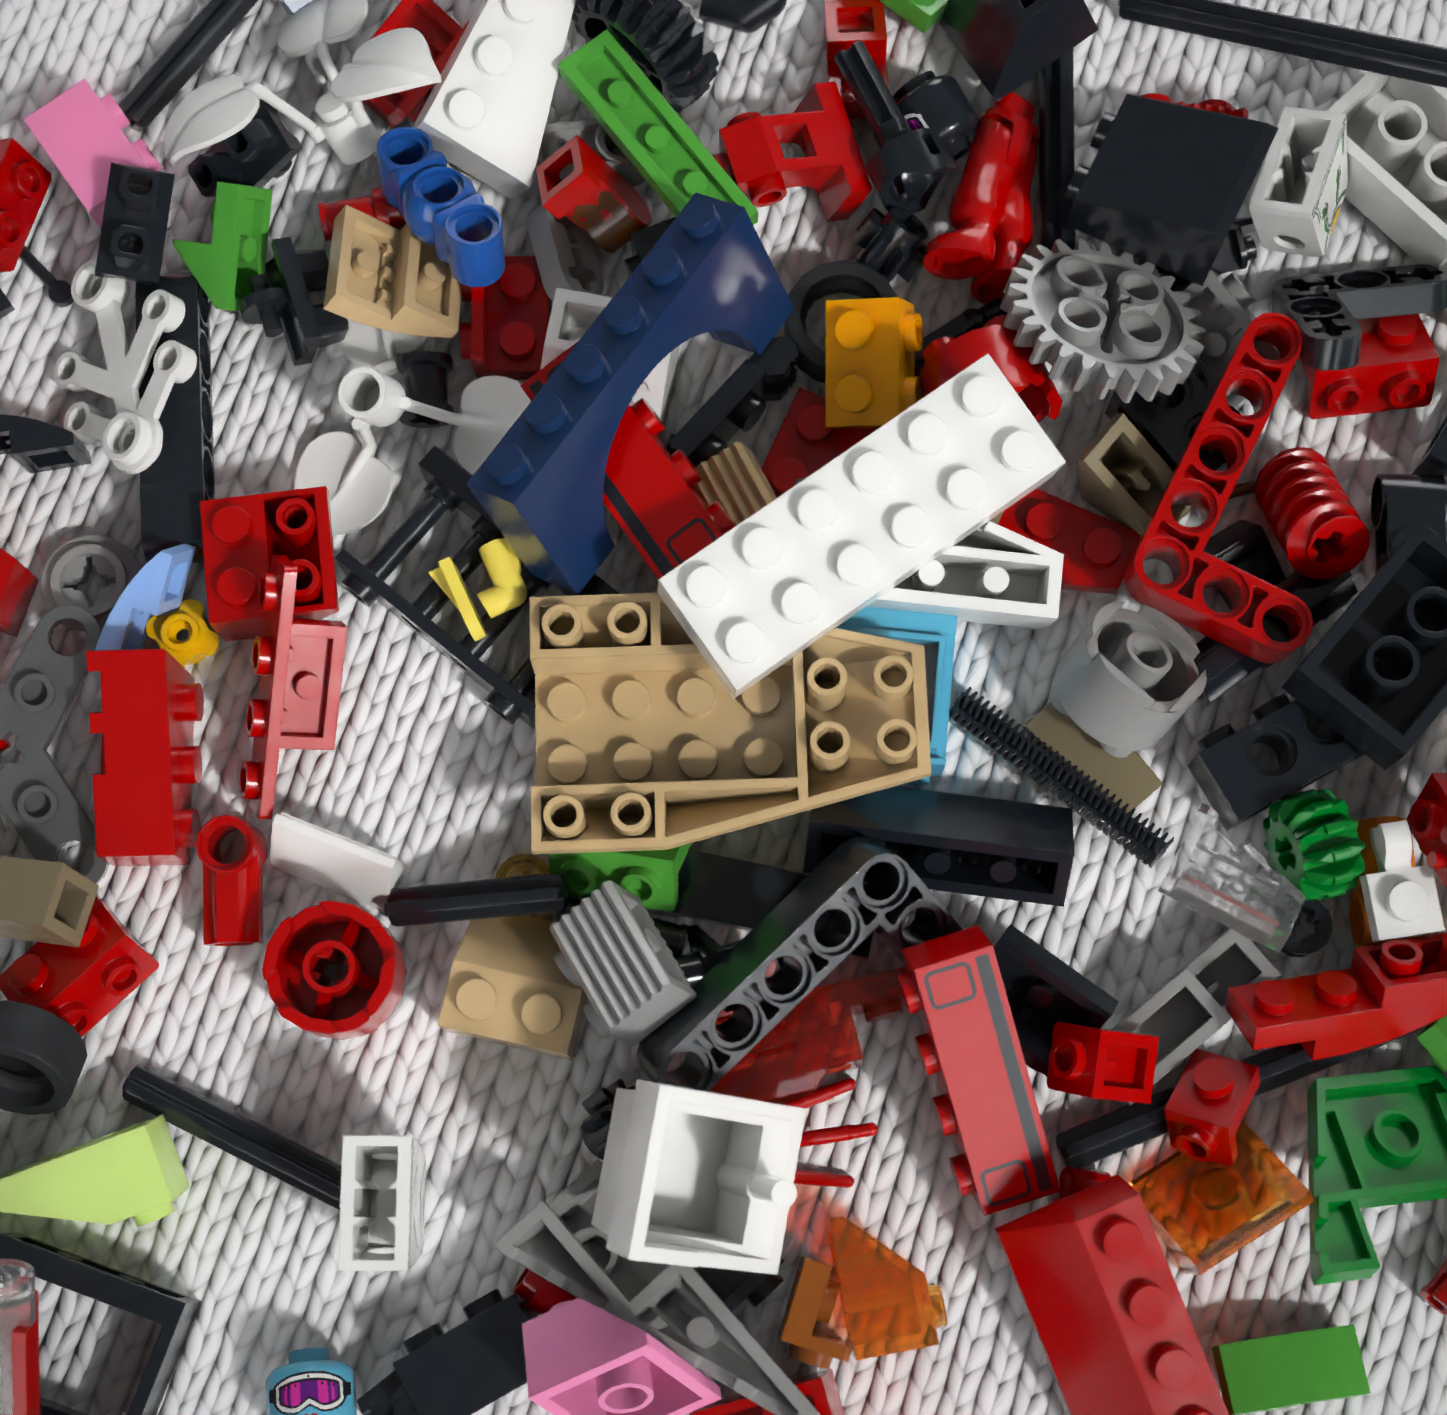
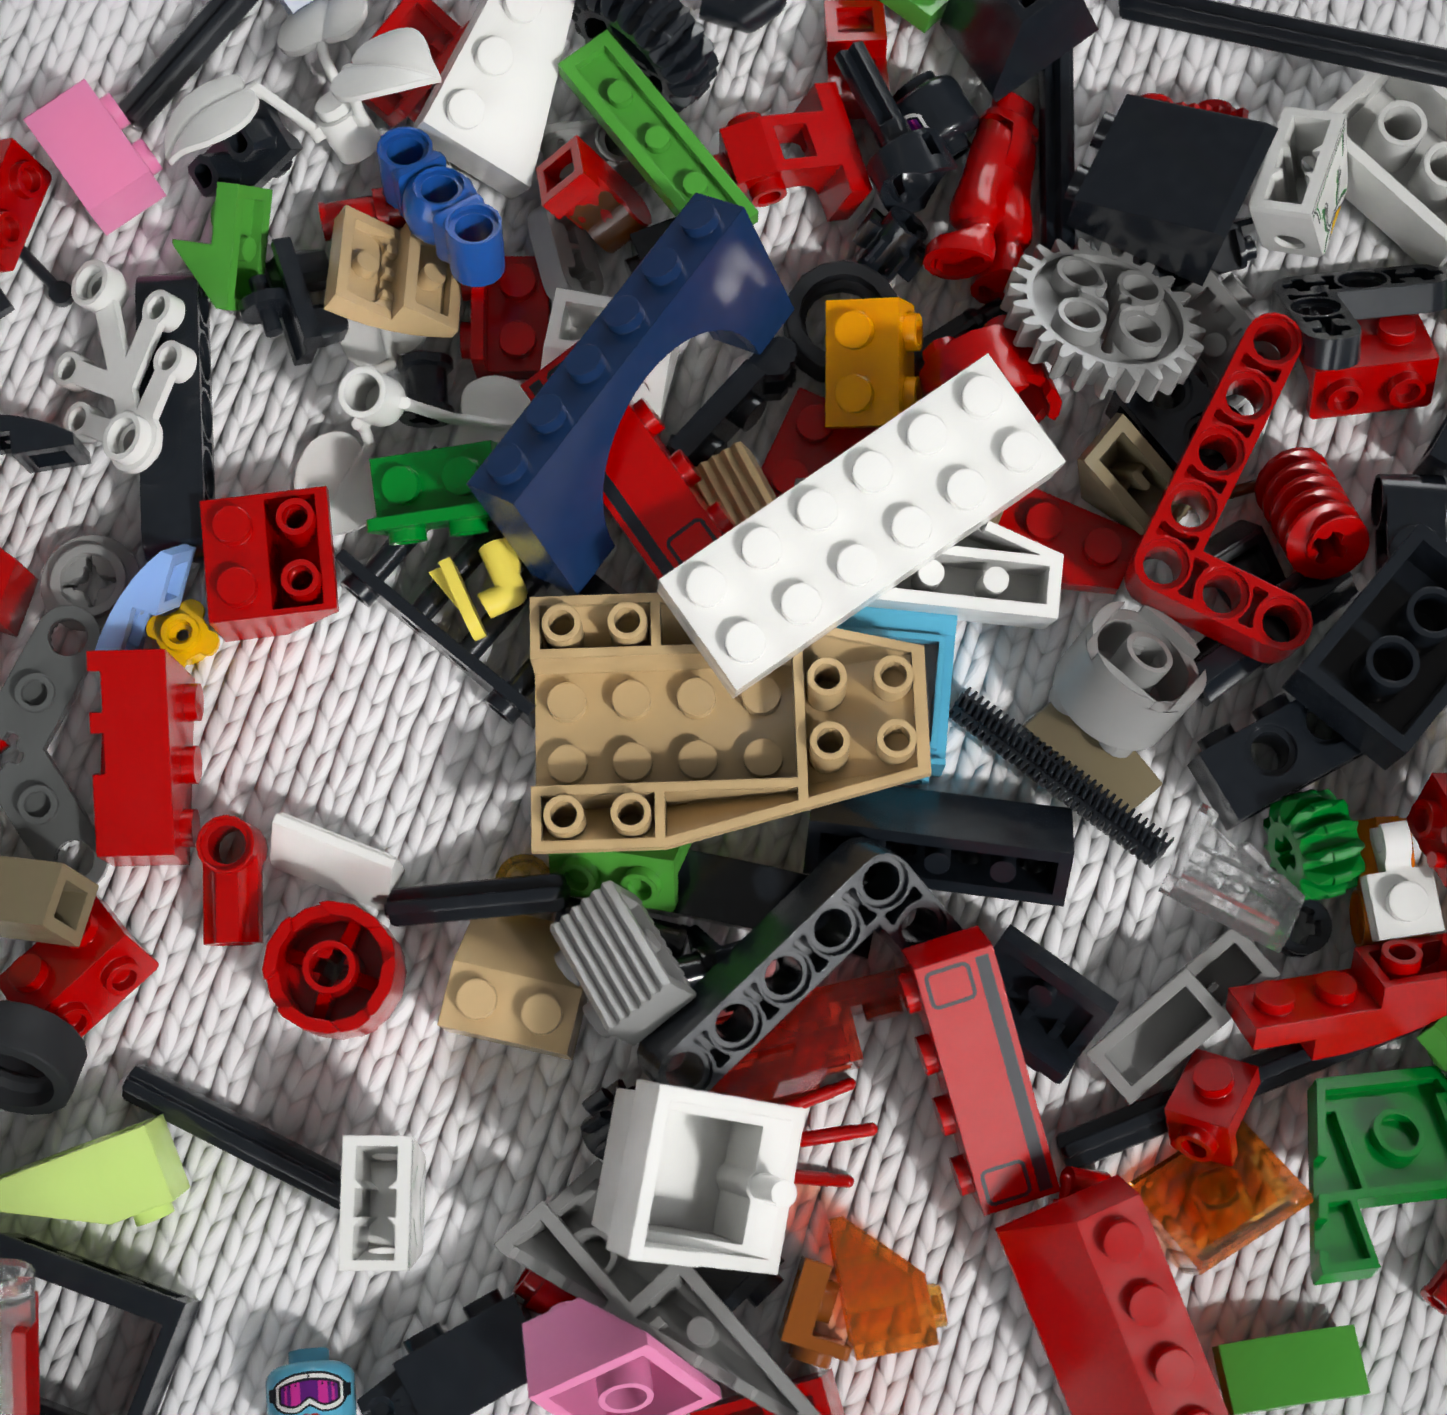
black hips [95,162,175,287] -> none
bracket [240,555,347,820] -> none
red bracket [1047,1022,1159,1104] -> none
none -> green bracket [366,440,498,545]

